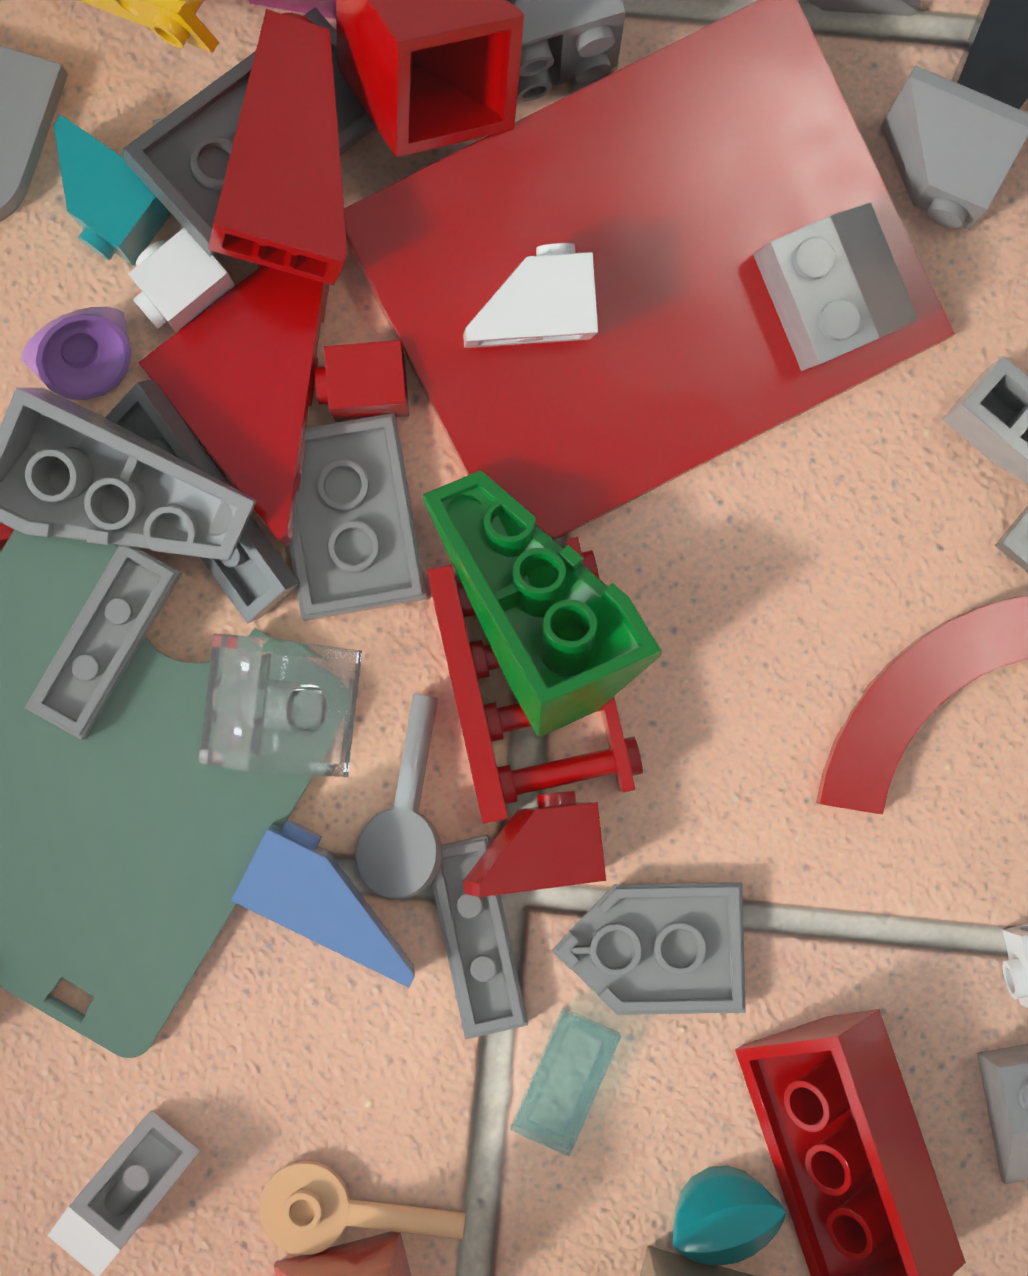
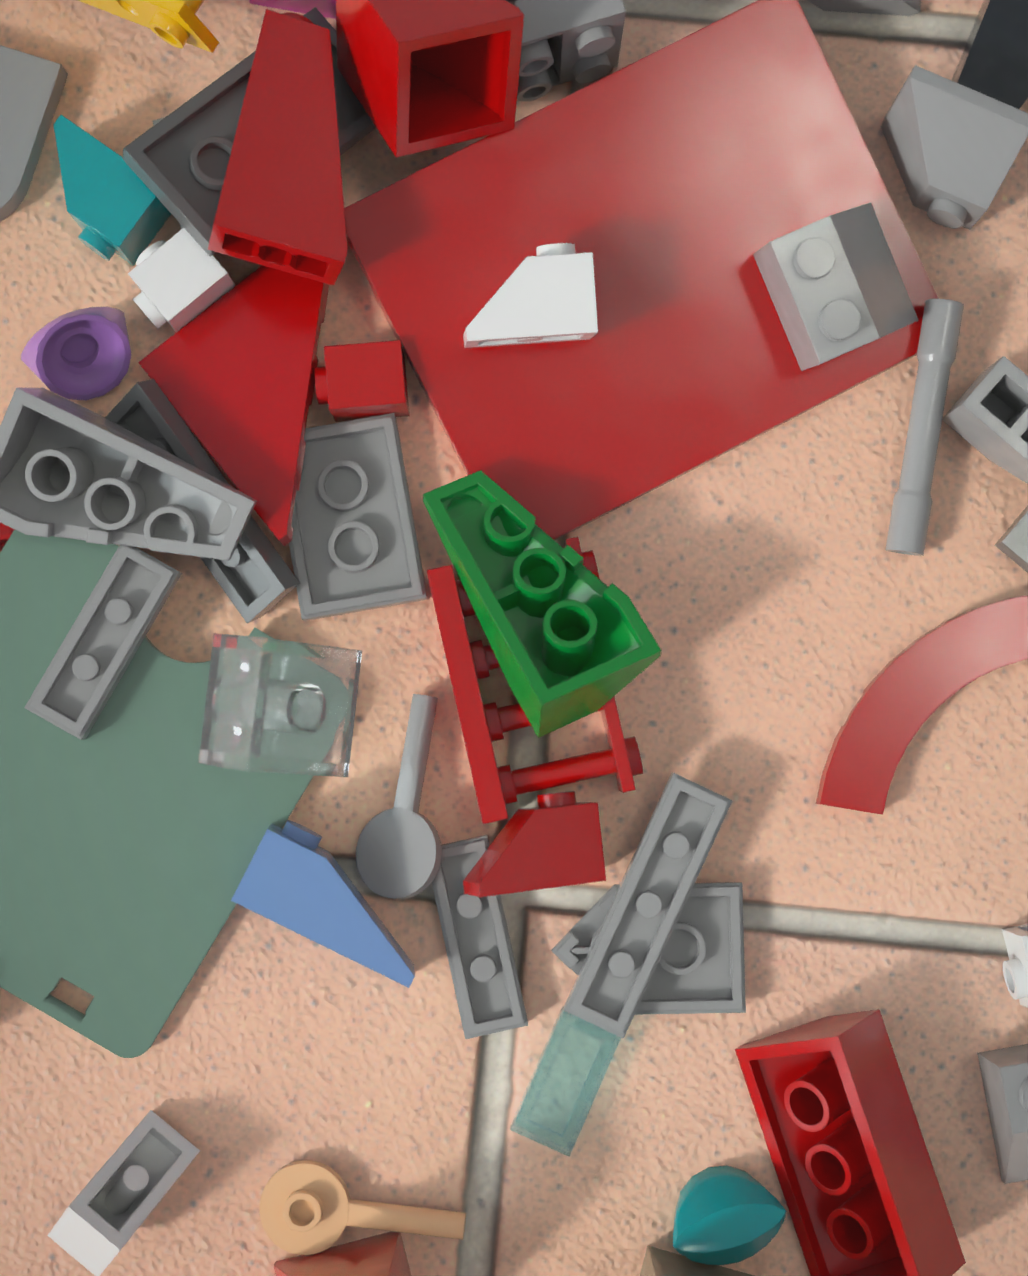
none -> light grey tile [564,773,732,1039]
none -> light grey piece [885,299,964,556]

